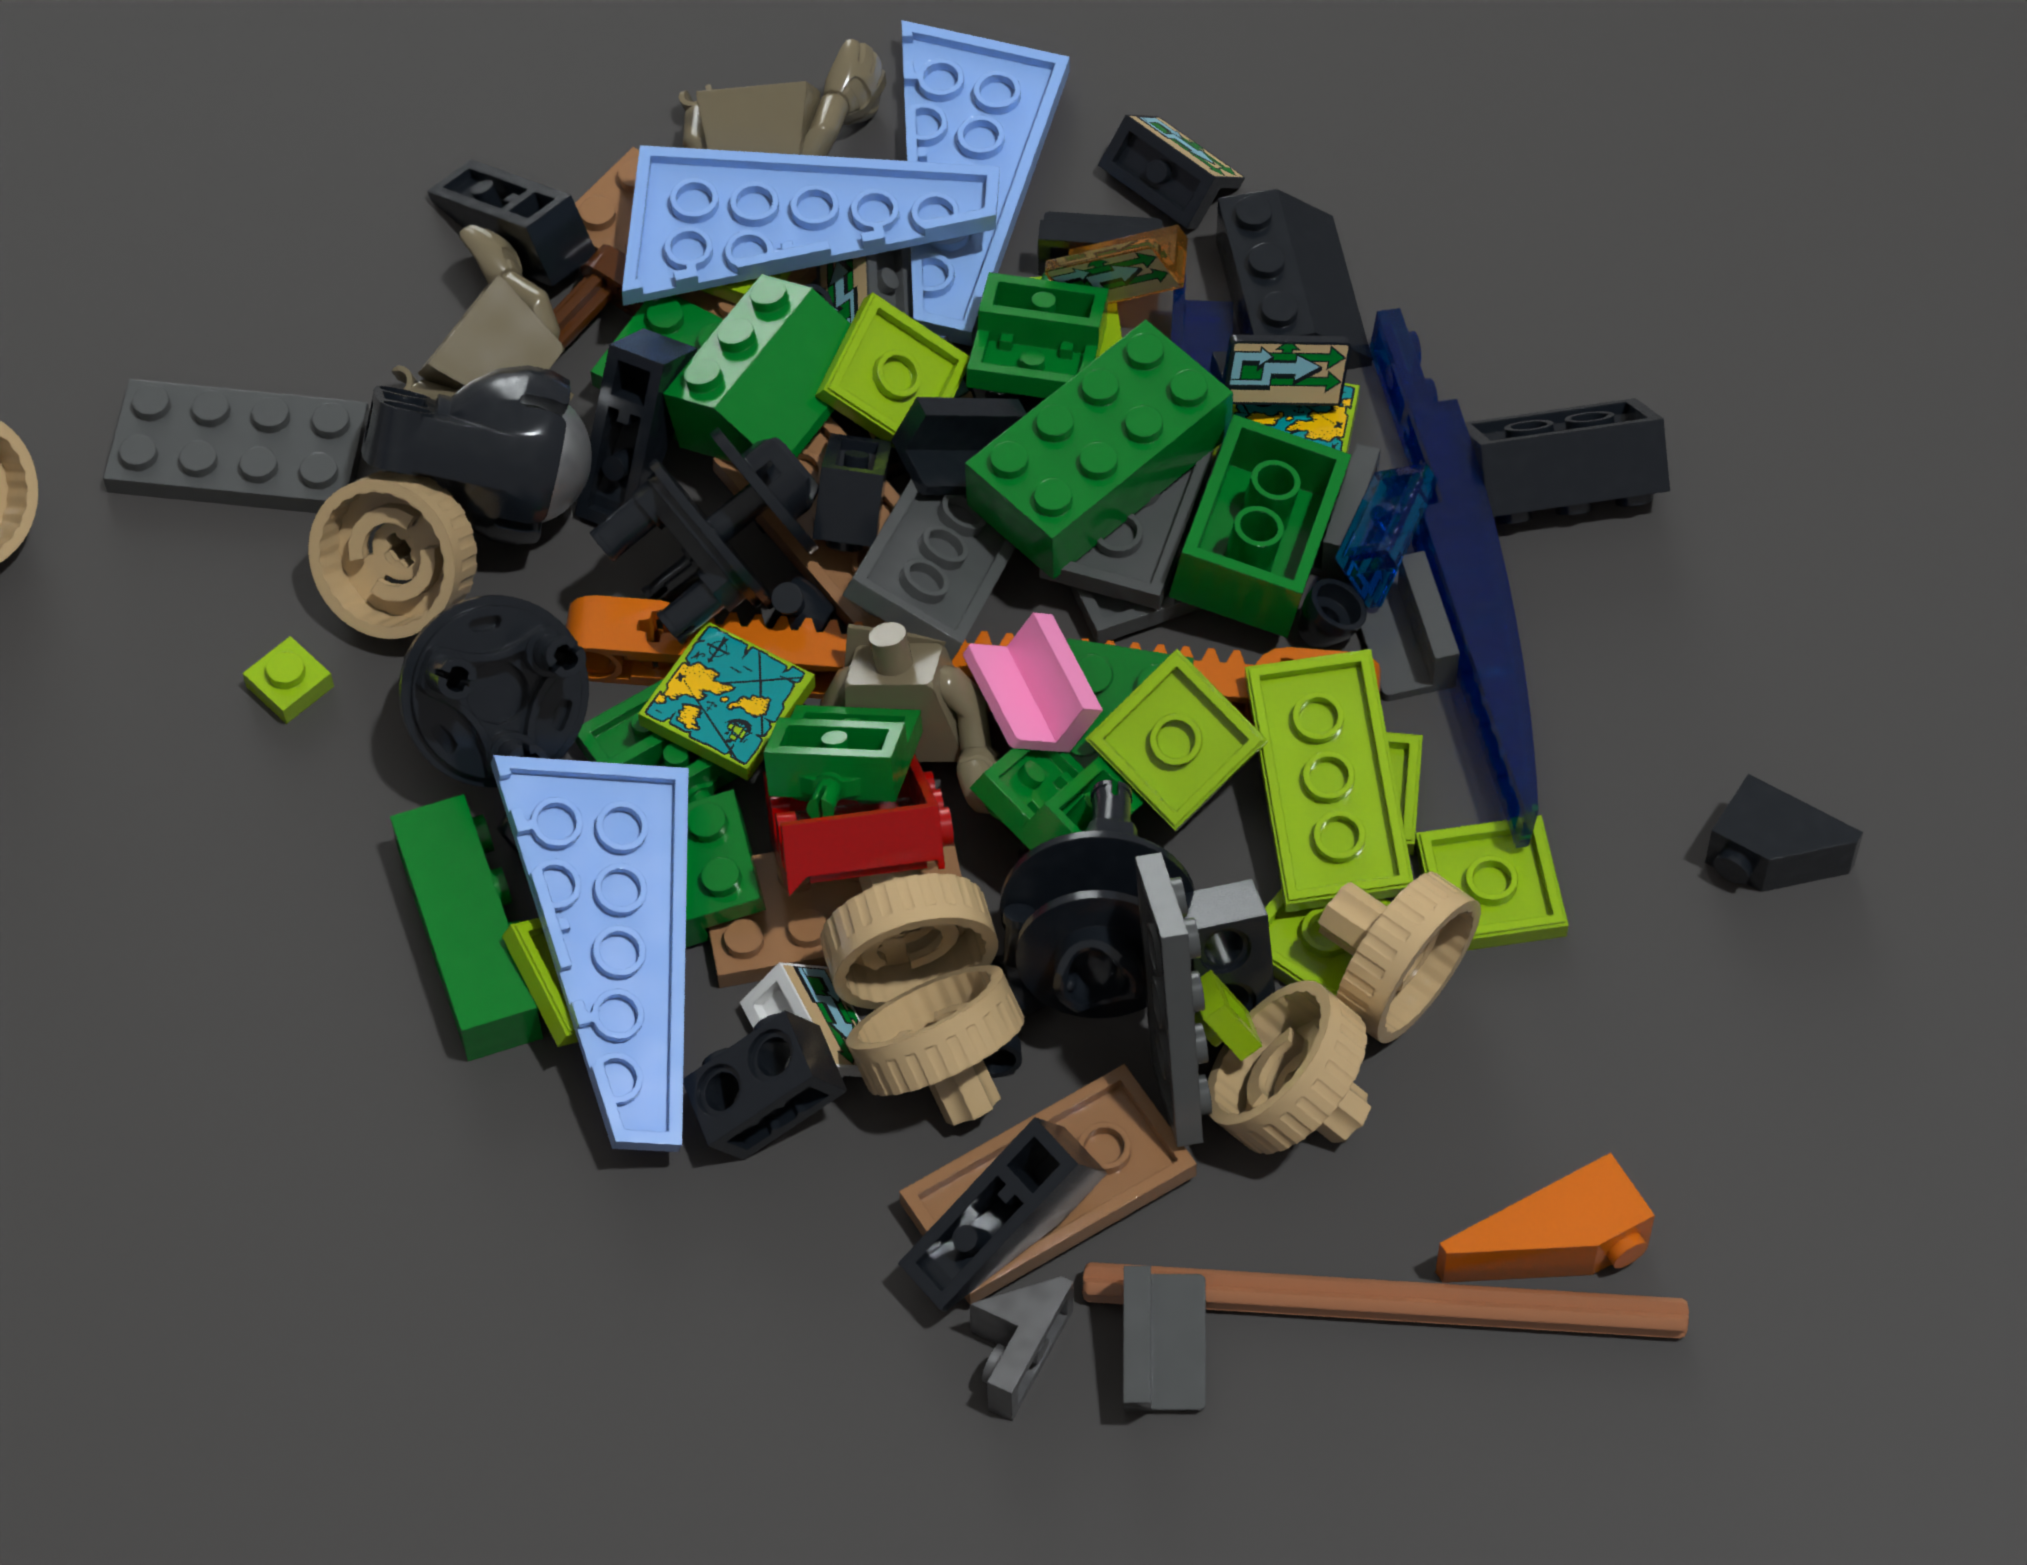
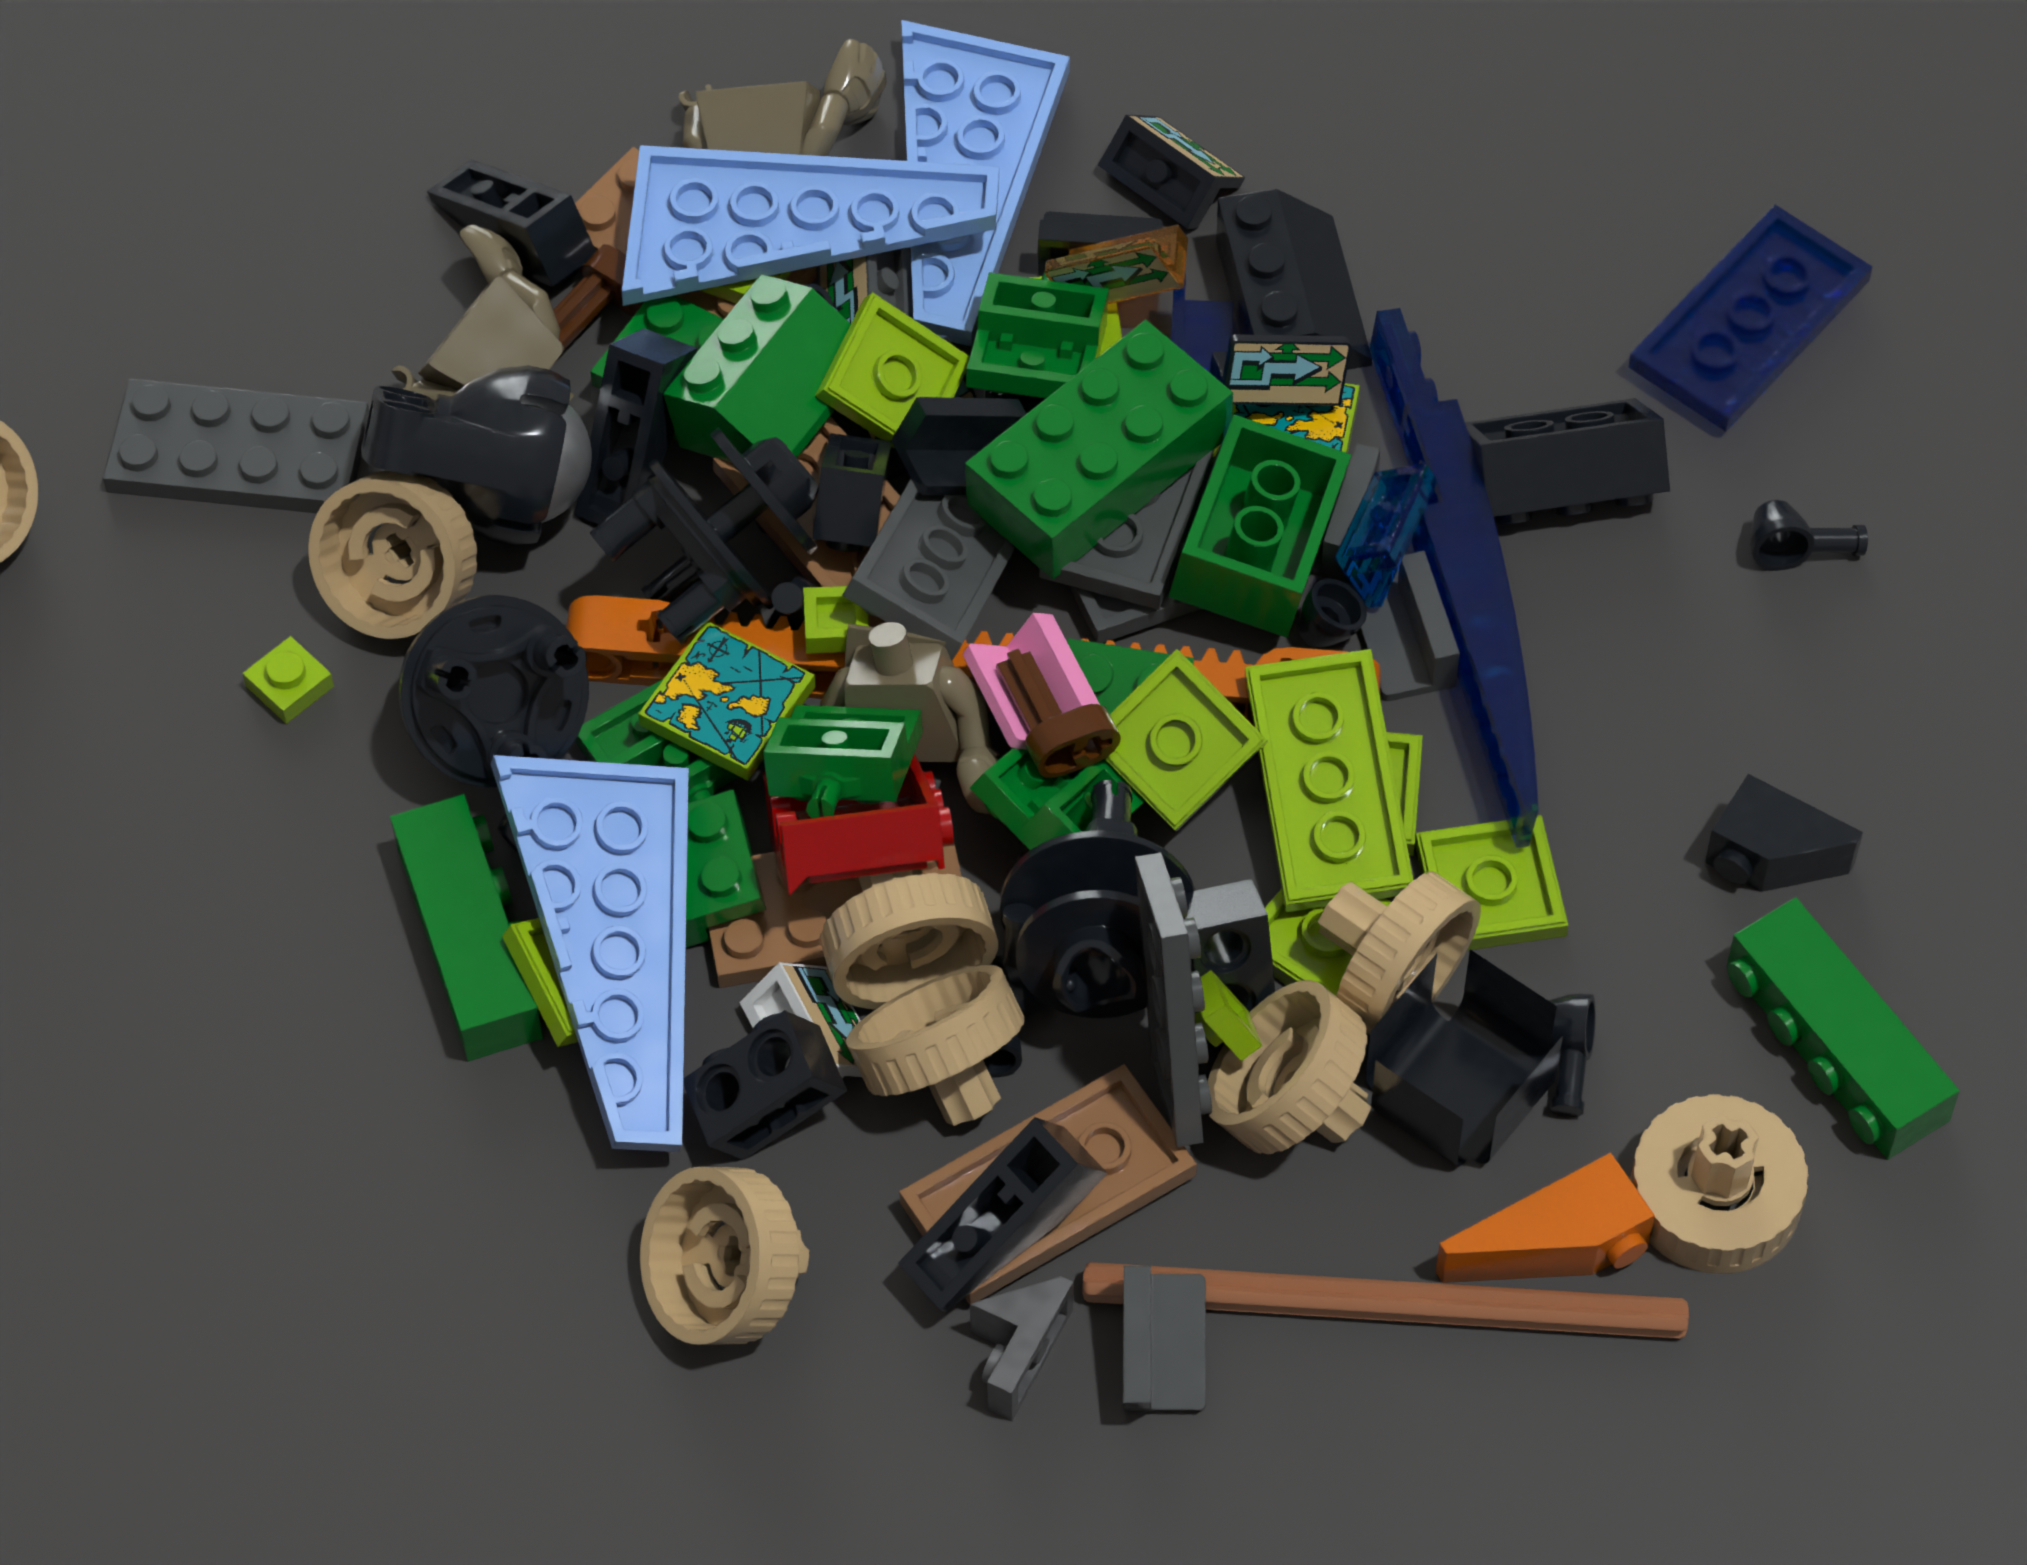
none -> tan piece [640,1167,809,1345]
none -> lime plate [803,586,869,654]
none -> reddish brown piece [996,649,1121,778]
none -> black piece [1366,949,1563,1166]
none -> black bar [1548,993,1596,1117]
none -> clear blue plate [1628,204,1873,432]
none -> tan piece [1630,1094,1809,1274]
none -> green brick [1726,897,1960,1160]
none -> black bar [1750,500,1868,571]

